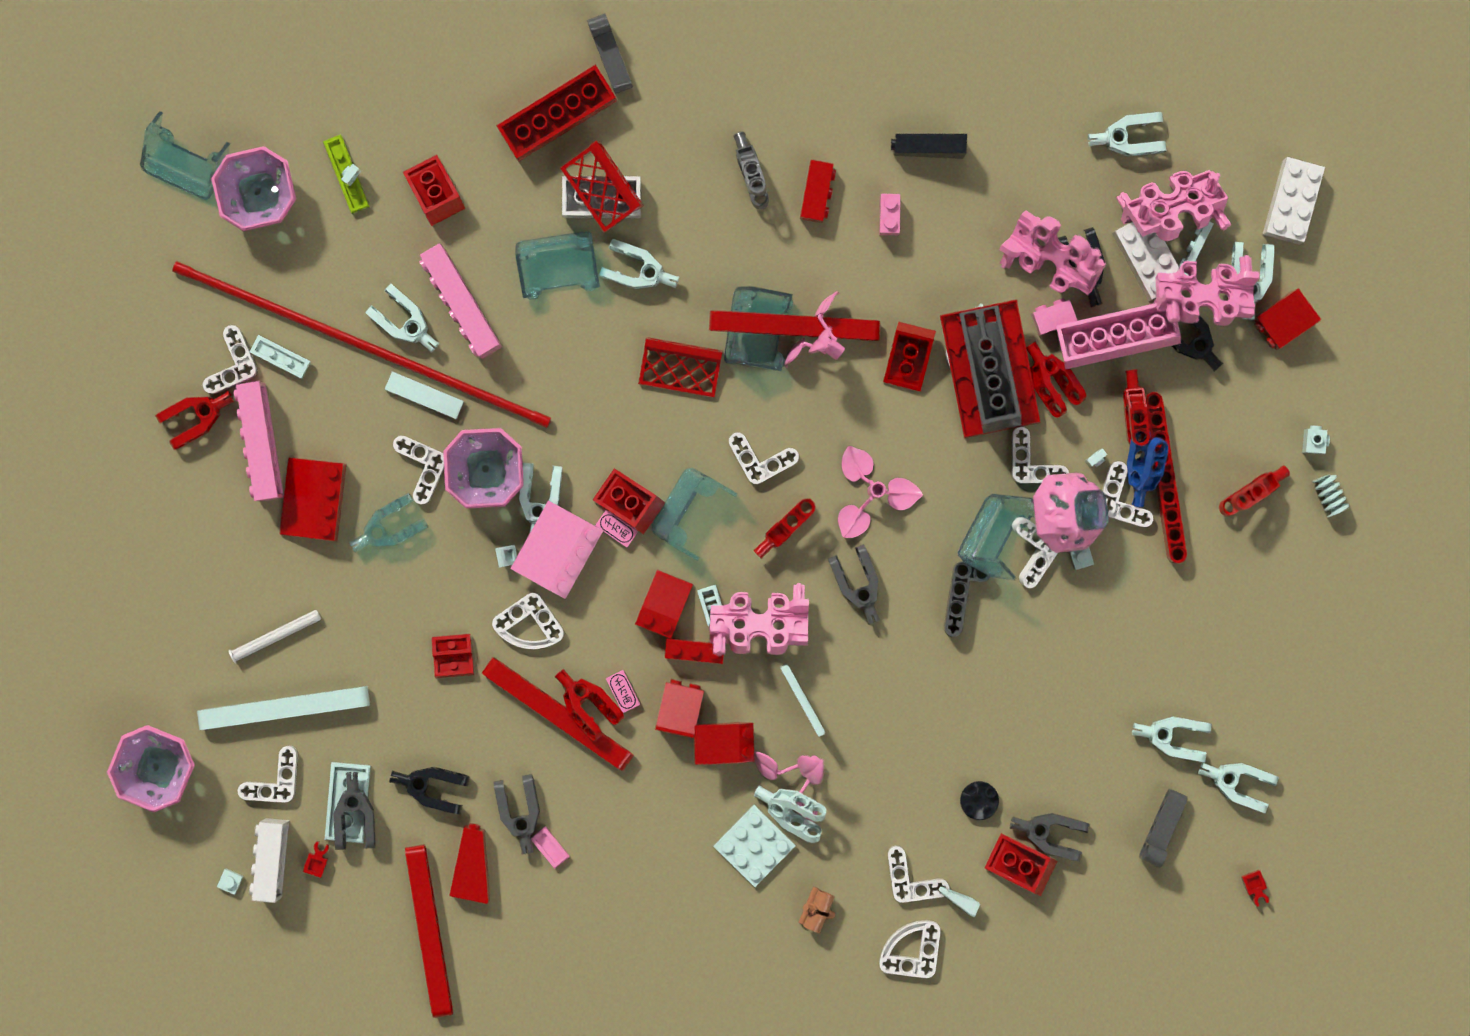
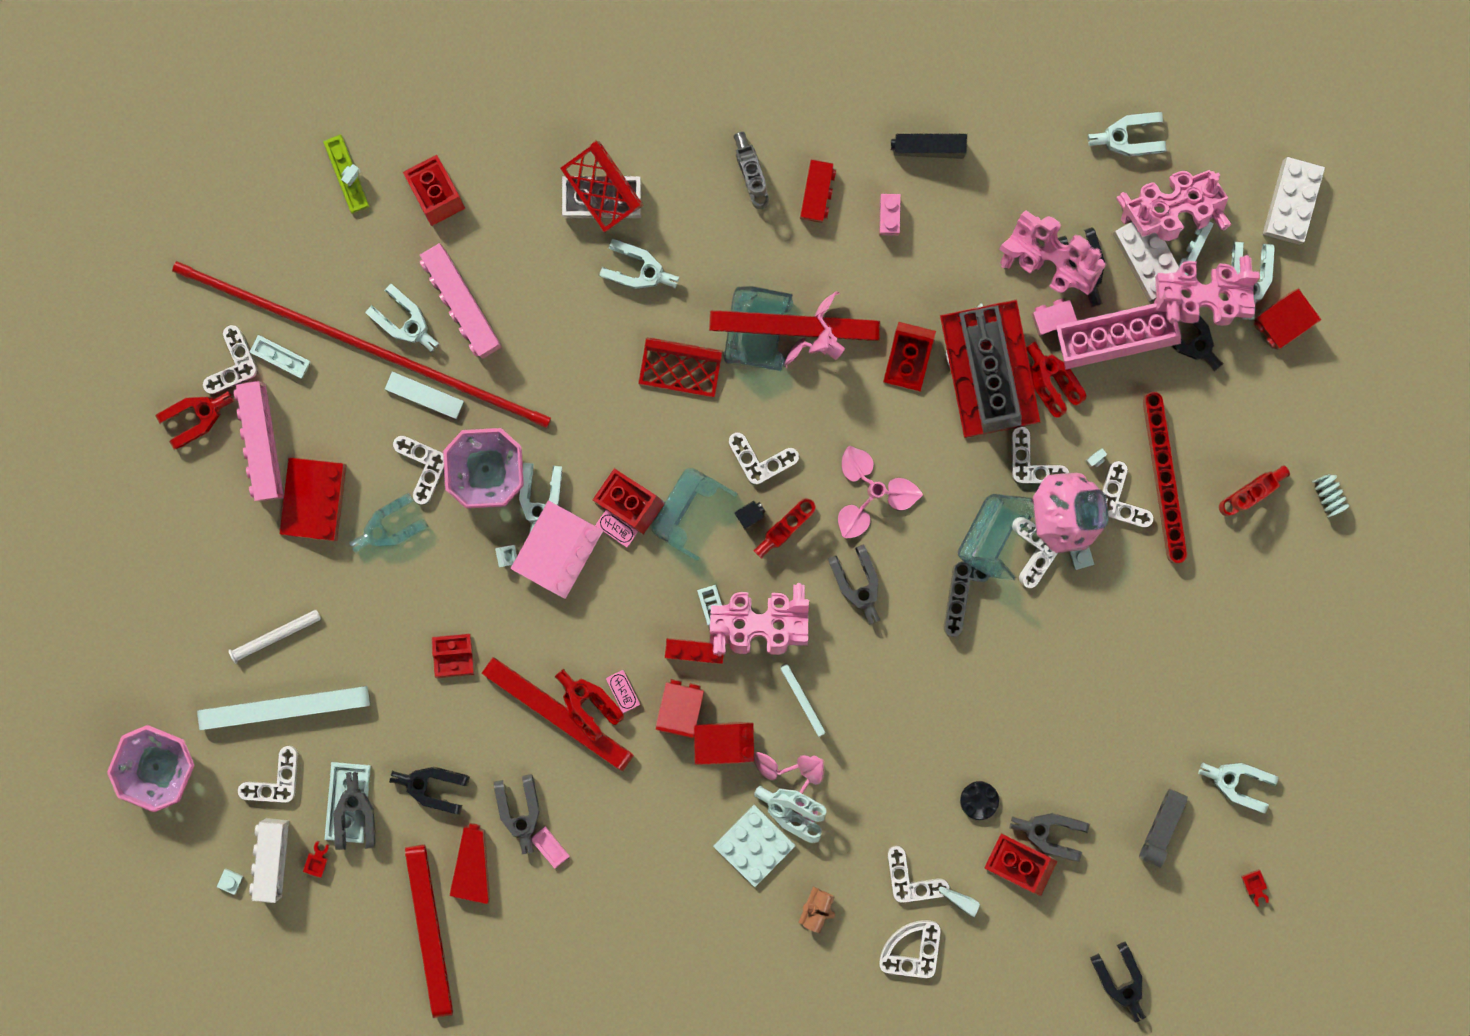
clear light blue windscreen [140,111,230,200] -> none
clear light blue rock [211,146,296,231] -> none
white beam [492,593,564,649] -> none
red brick [496,64,617,162] -> none
clear light blue windscreen [515,232,600,299] -> none
dark grey beam [587,13,633,94] -> none
red slope [635,570,693,639] -> none
red piece [1123,369,1150,446] -> none
blue piece [1127,431,1168,507] -> none
light aqua piece [1132,716,1212,762] -> none
light aqua brick [1302,426,1330,454] -> none
none -> black brick [734,501,766,529]
none -> black piece [1090,941,1146,1022]

